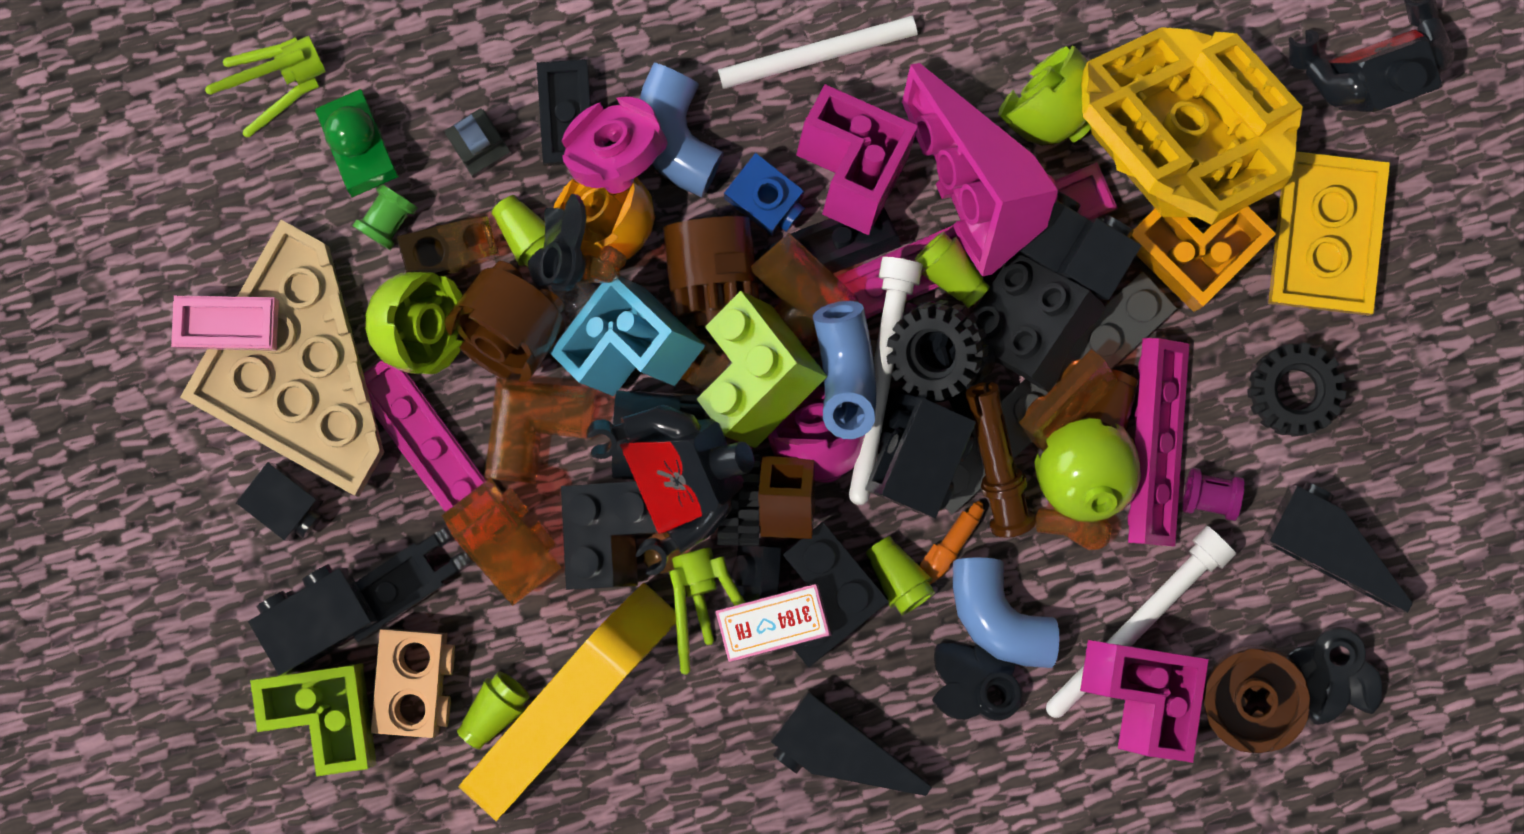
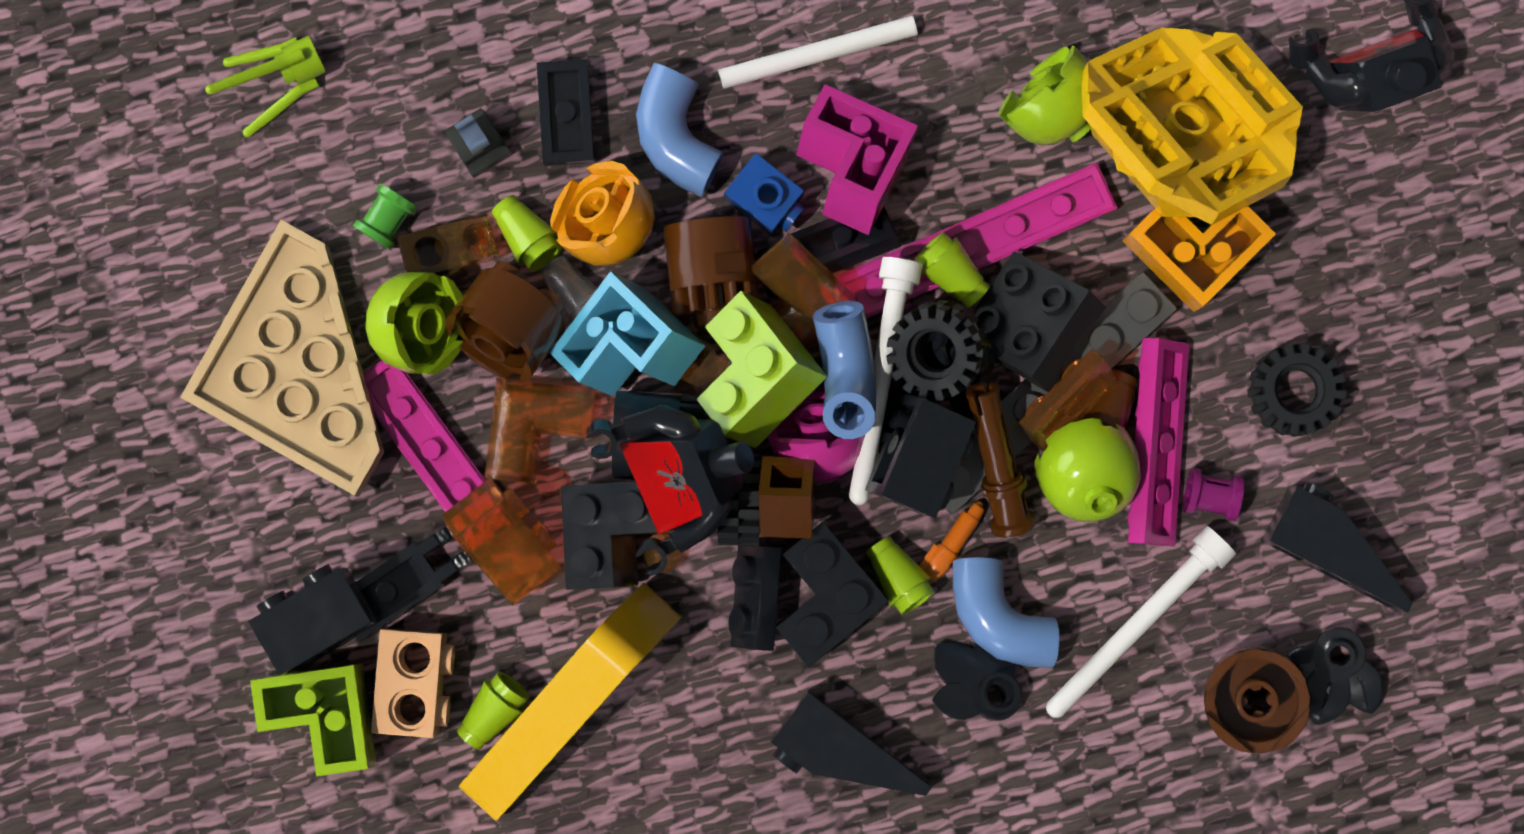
bright pink tile [171,296,279,351] -> none
black brick [236,462,324,541] -> none
green tile [315,89,399,198] -> none
black plate [528,194,586,292] -> none
dark pink plate [562,96,668,194] -> none
clear orange arm [576,245,626,286] -> none
lime plant [669,548,746,675] -> none
white tile [716,584,831,662] -> none
dark pink wedge [902,63,1058,277] -> none
black brick [1018,191,1142,300] -> none
clear orange arm [1036,508,1112,550] -> none
dark pink brick [1080,640,1209,763] -> none
yellow plate [1268,151,1390,316] -> none

